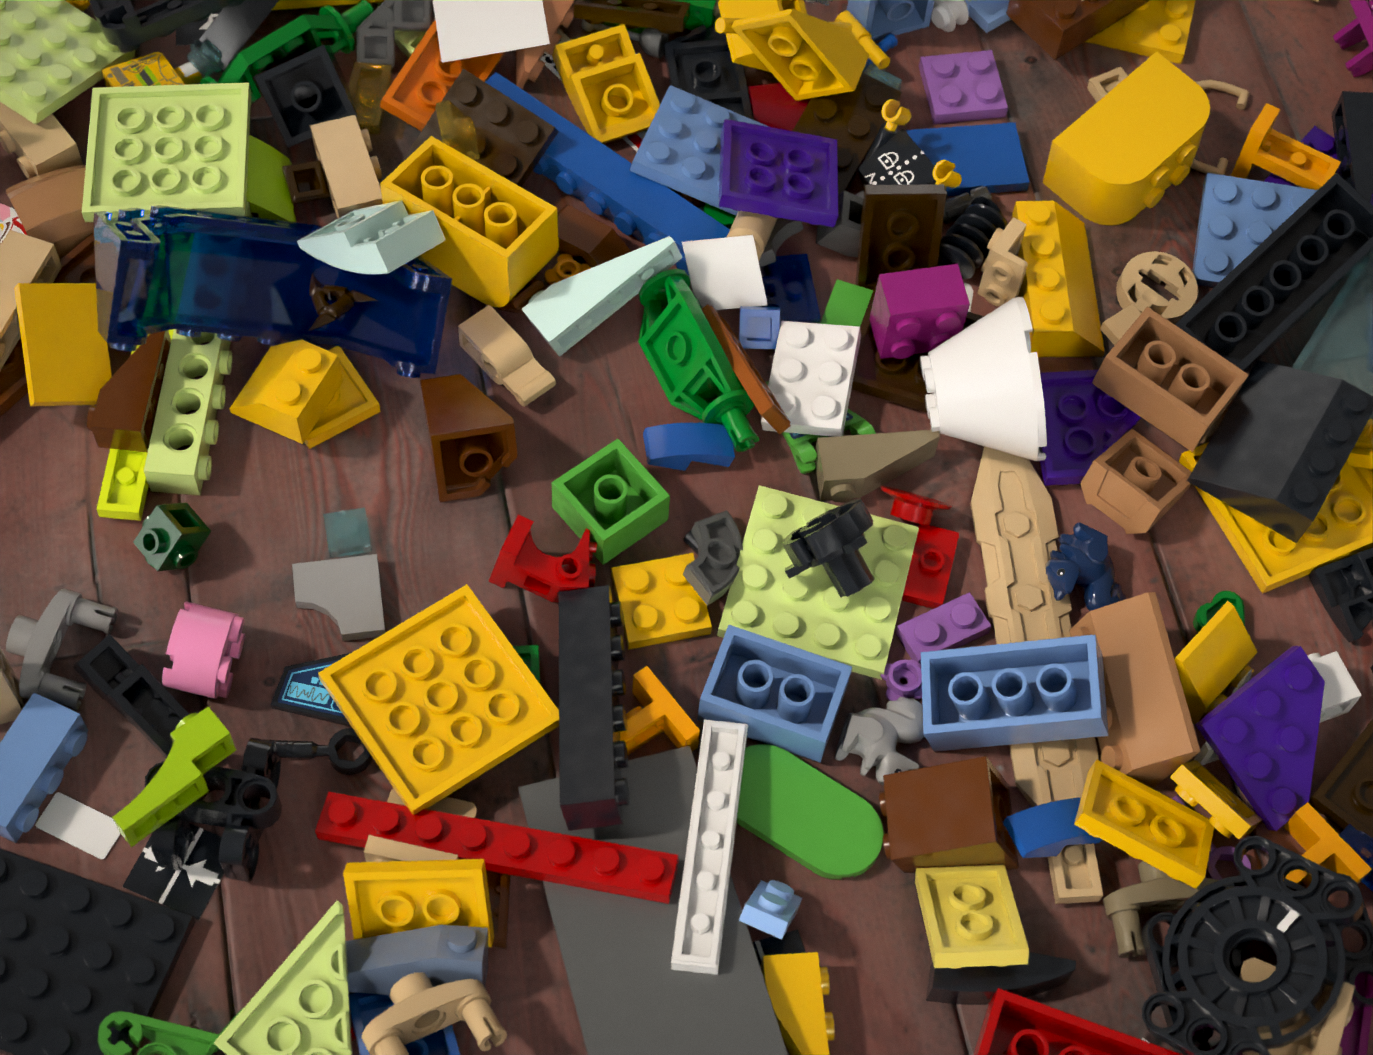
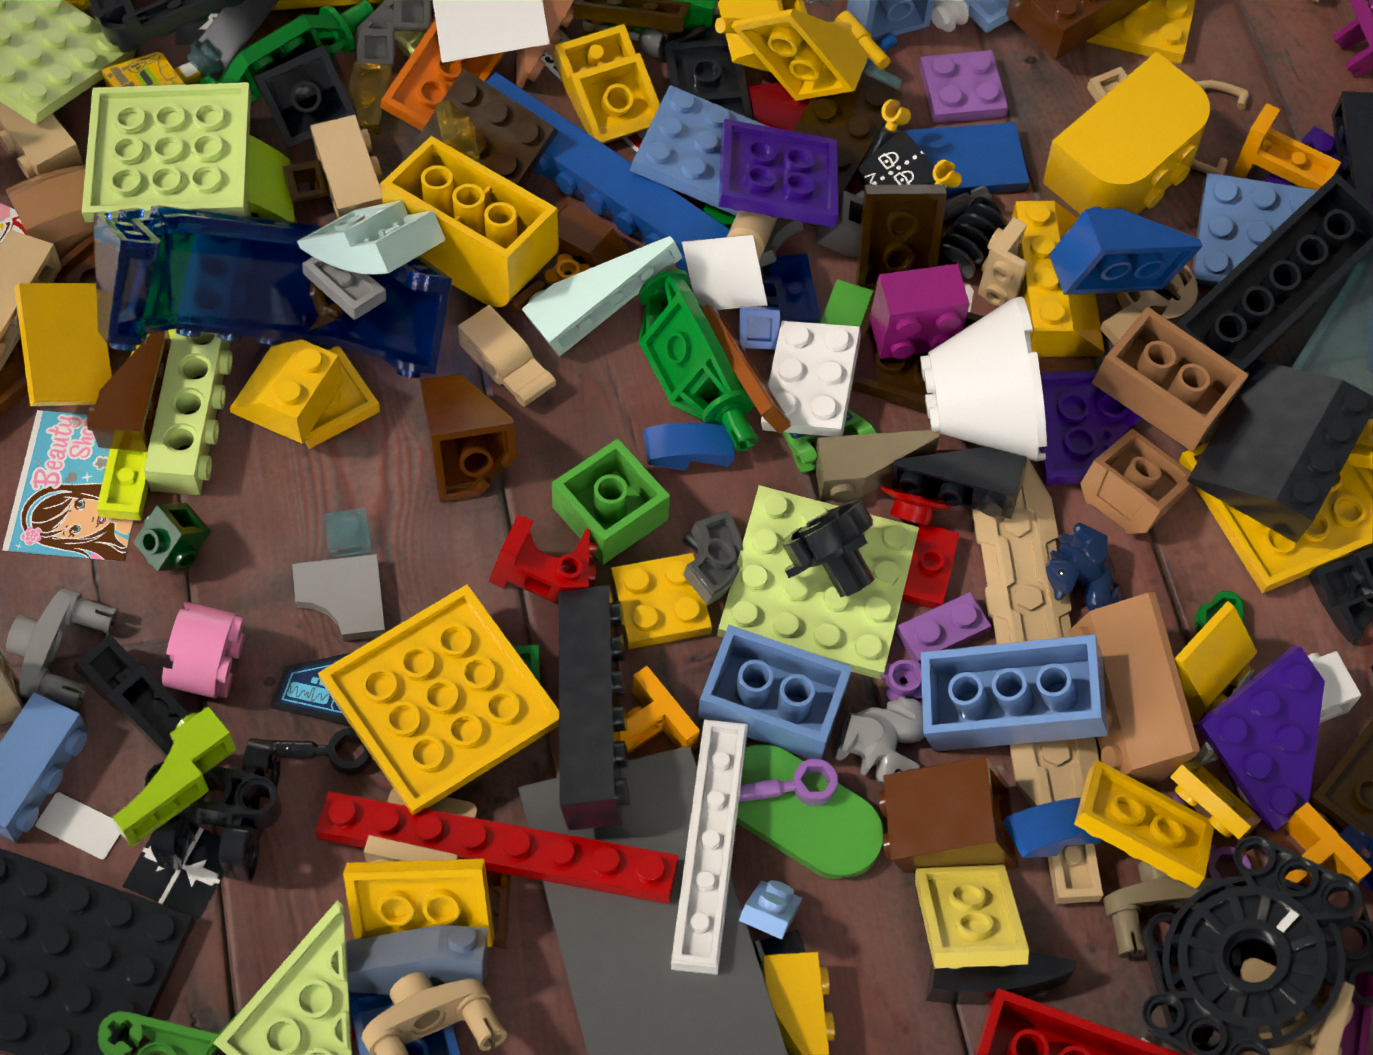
none -> sticker [2,410,133,561]
none -> light grey plate [302,257,386,320]
none -> medium lavender piece [739,759,838,806]
none -> black slope [892,446,1027,519]
none -> blue slope [1049,207,1203,295]

